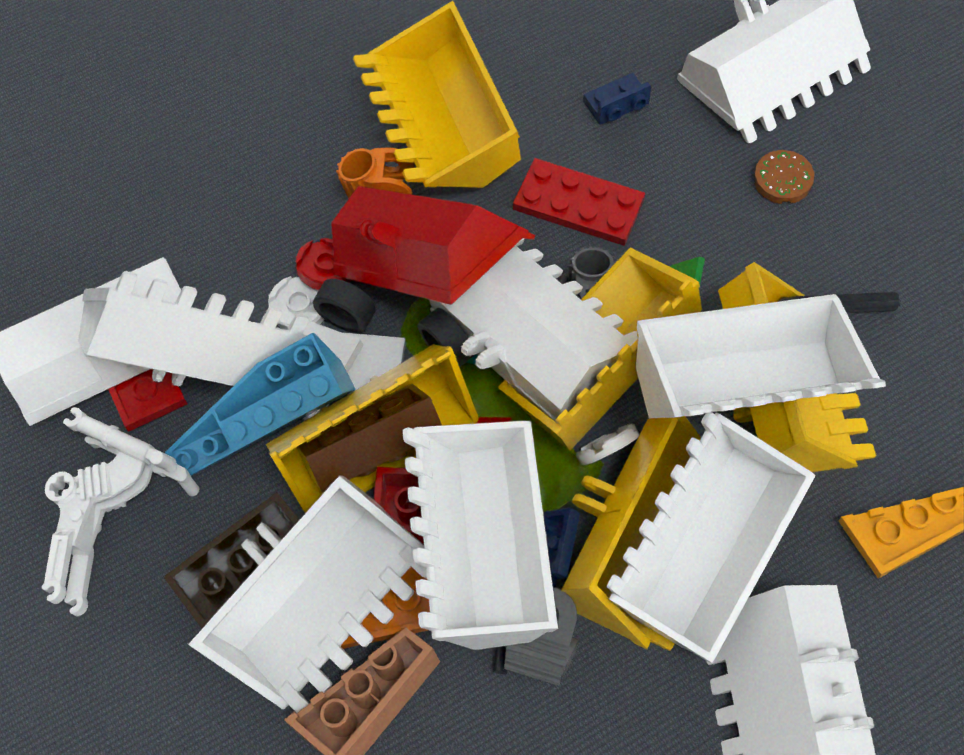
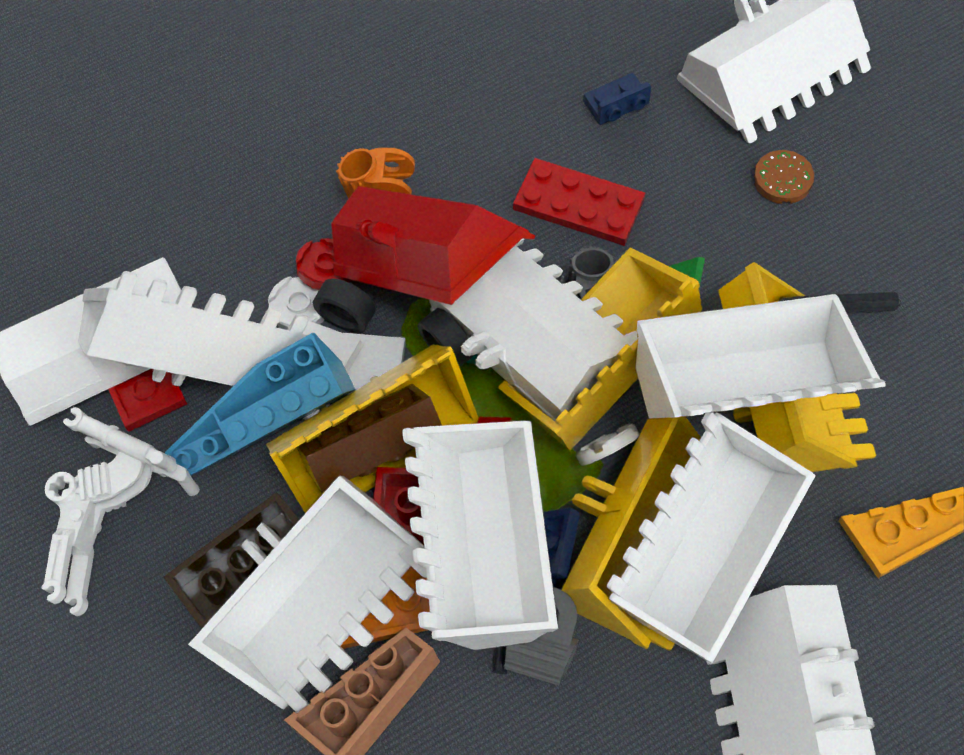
yellow piece [353,1,521,188] -> none

